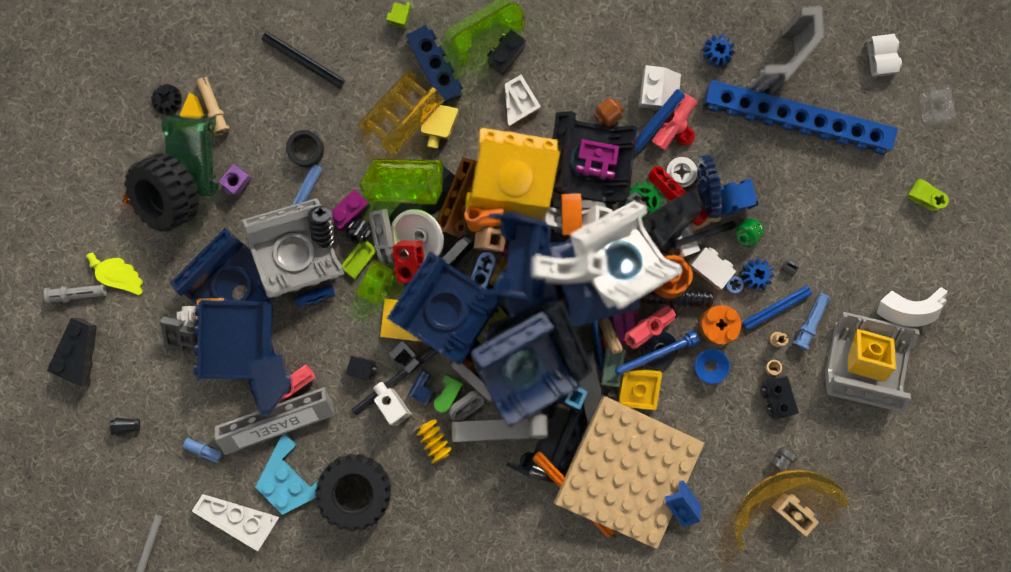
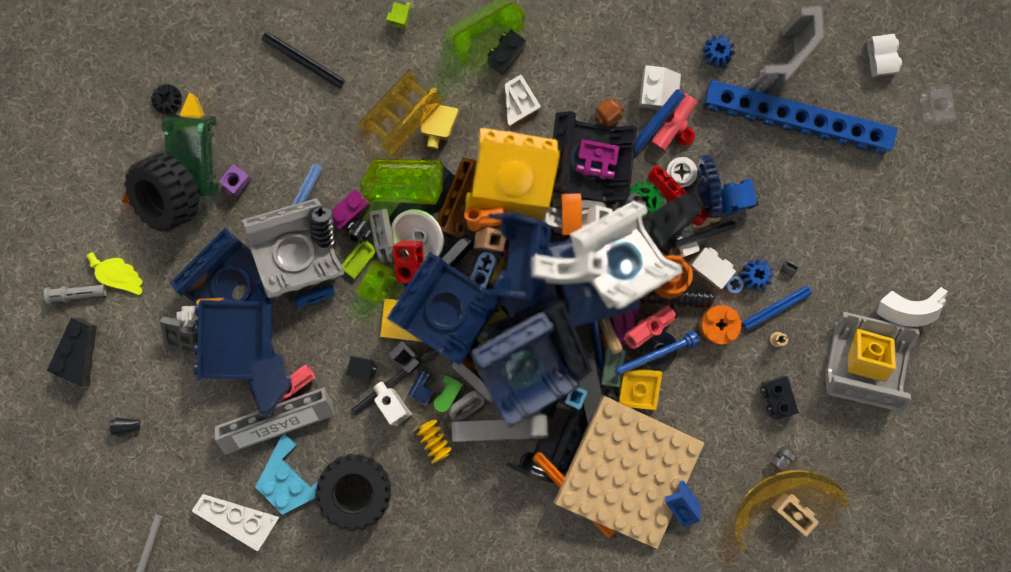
medium blue axle [182,438,222,463] -> none
tan pin [196,77,230,135] -> none
black tyre [286,130,324,167] -> none
dark blue brick [406,25,463,106] -> none
blue piece [694,349,730,384] -> none
green head [735,218,764,247] -> none
tan hinge [765,360,782,376] -> none
medium blue pin [793,293,831,351] -> none
lime piece [907,179,949,211] -> none

